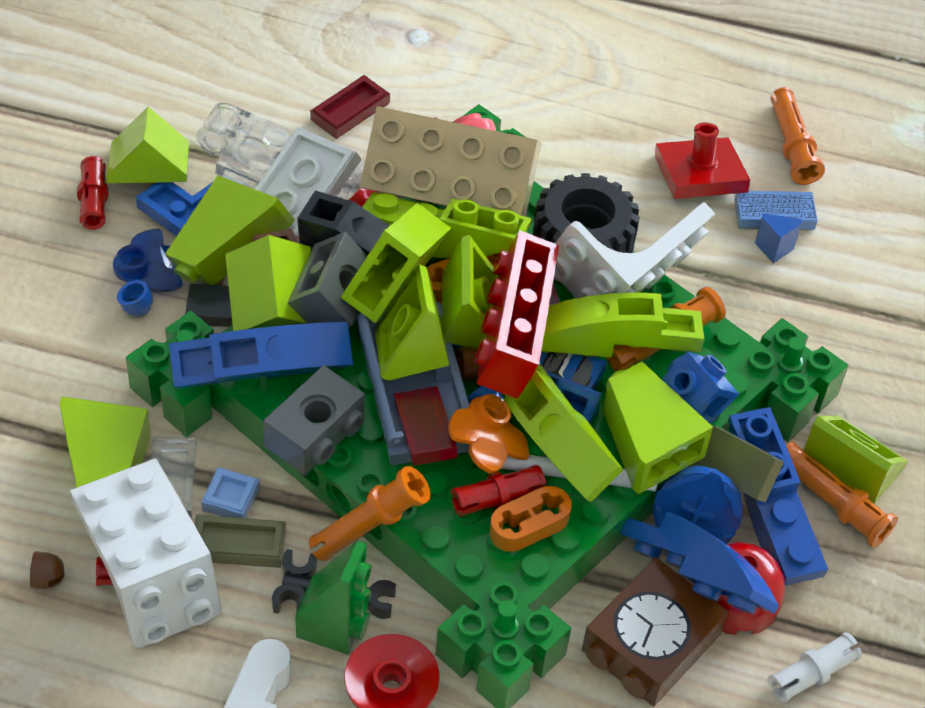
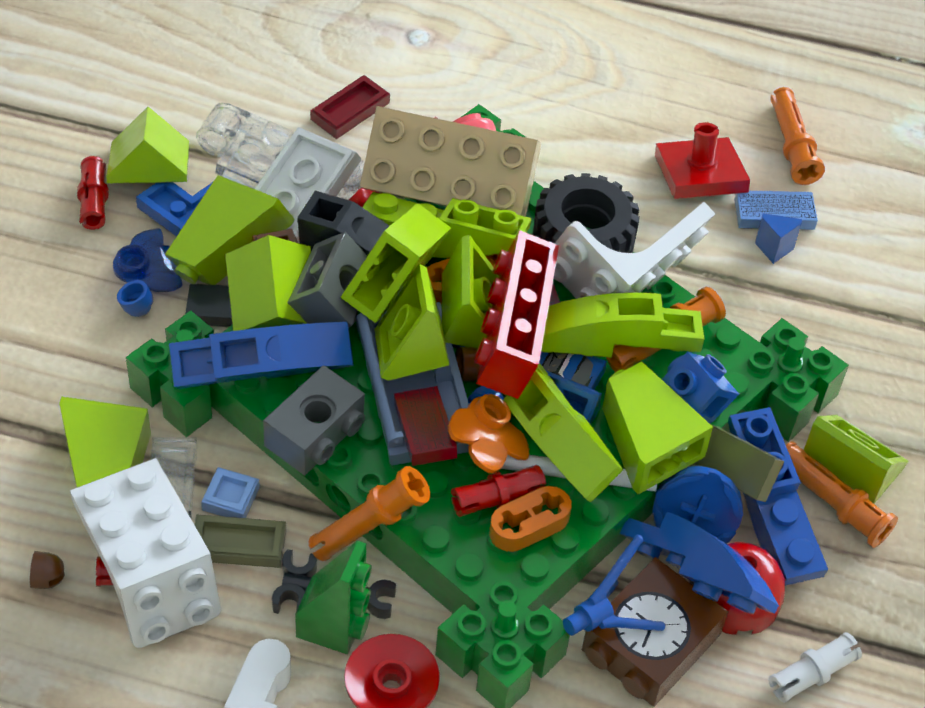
none -> blue plant [563,535,666,636]

